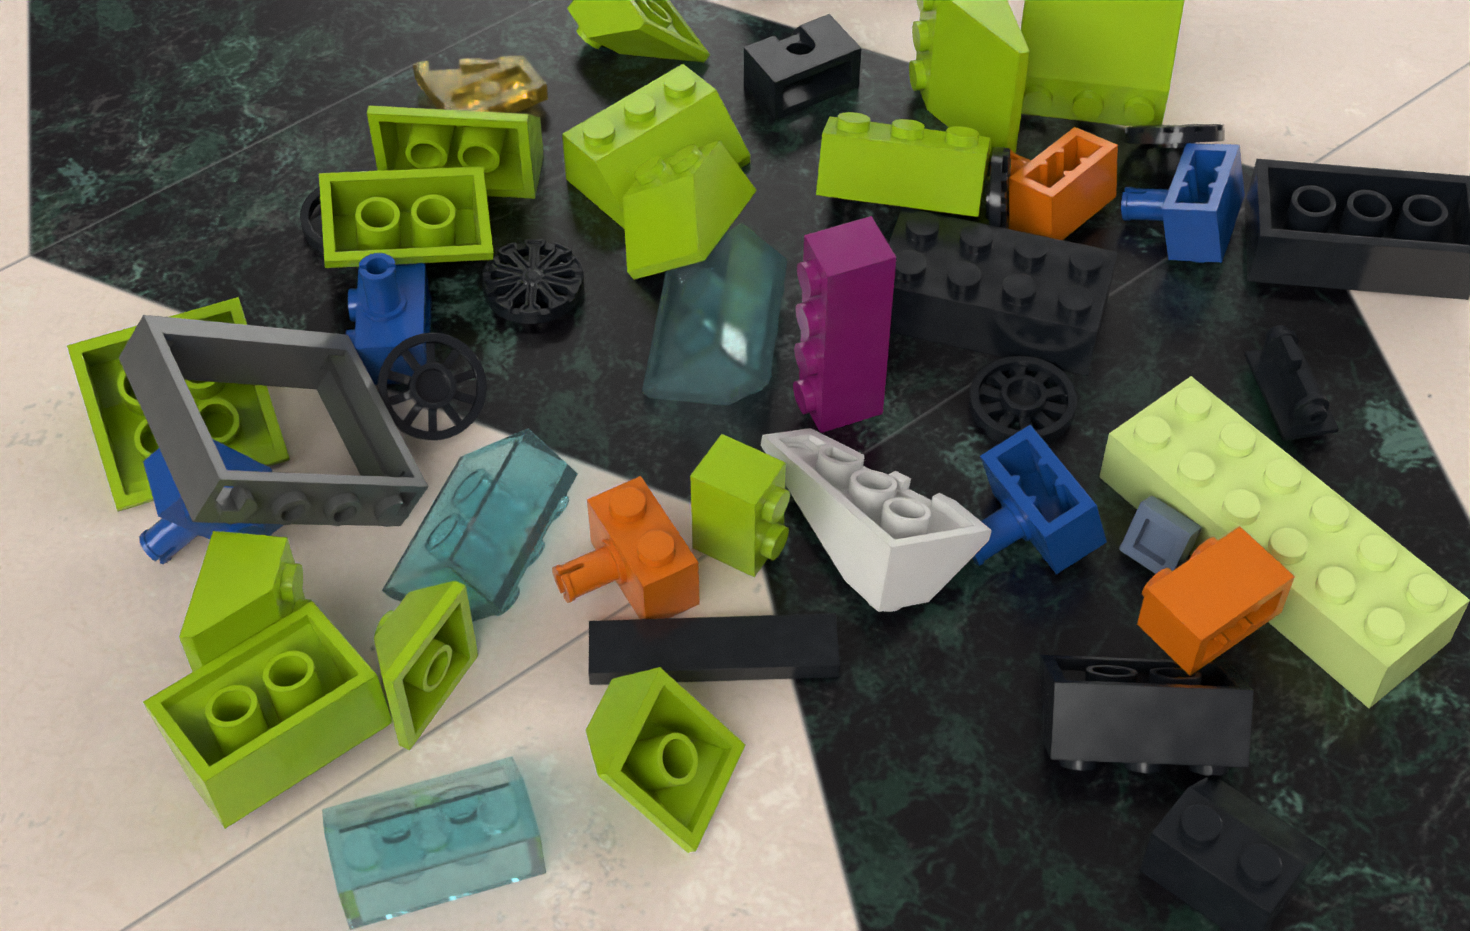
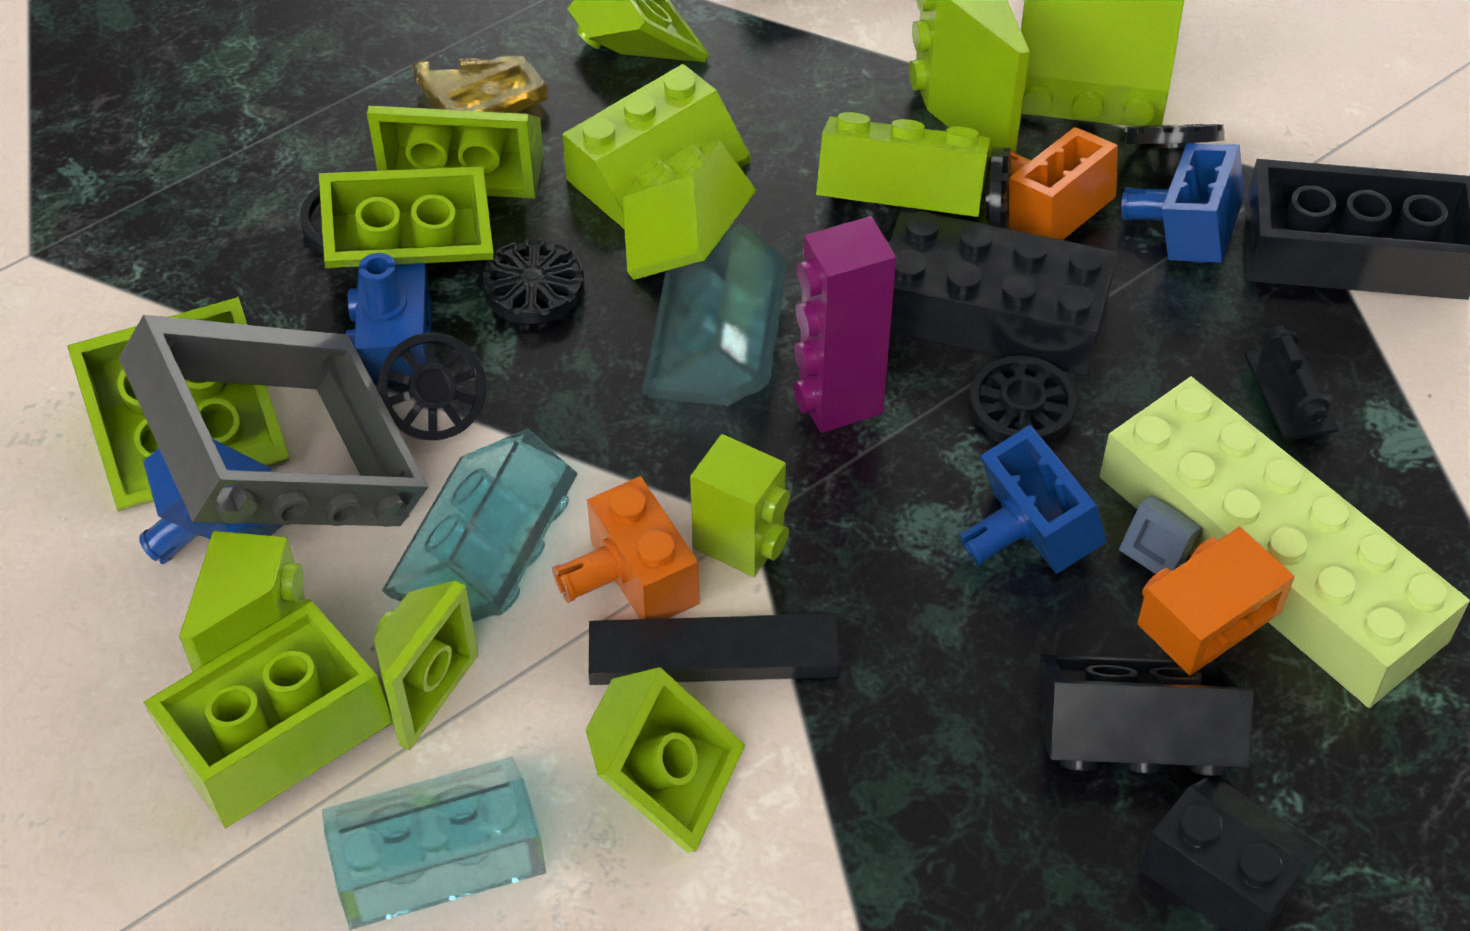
black brick [744,14,861,121] -> none
white wedge [761,428,991,612] -> none

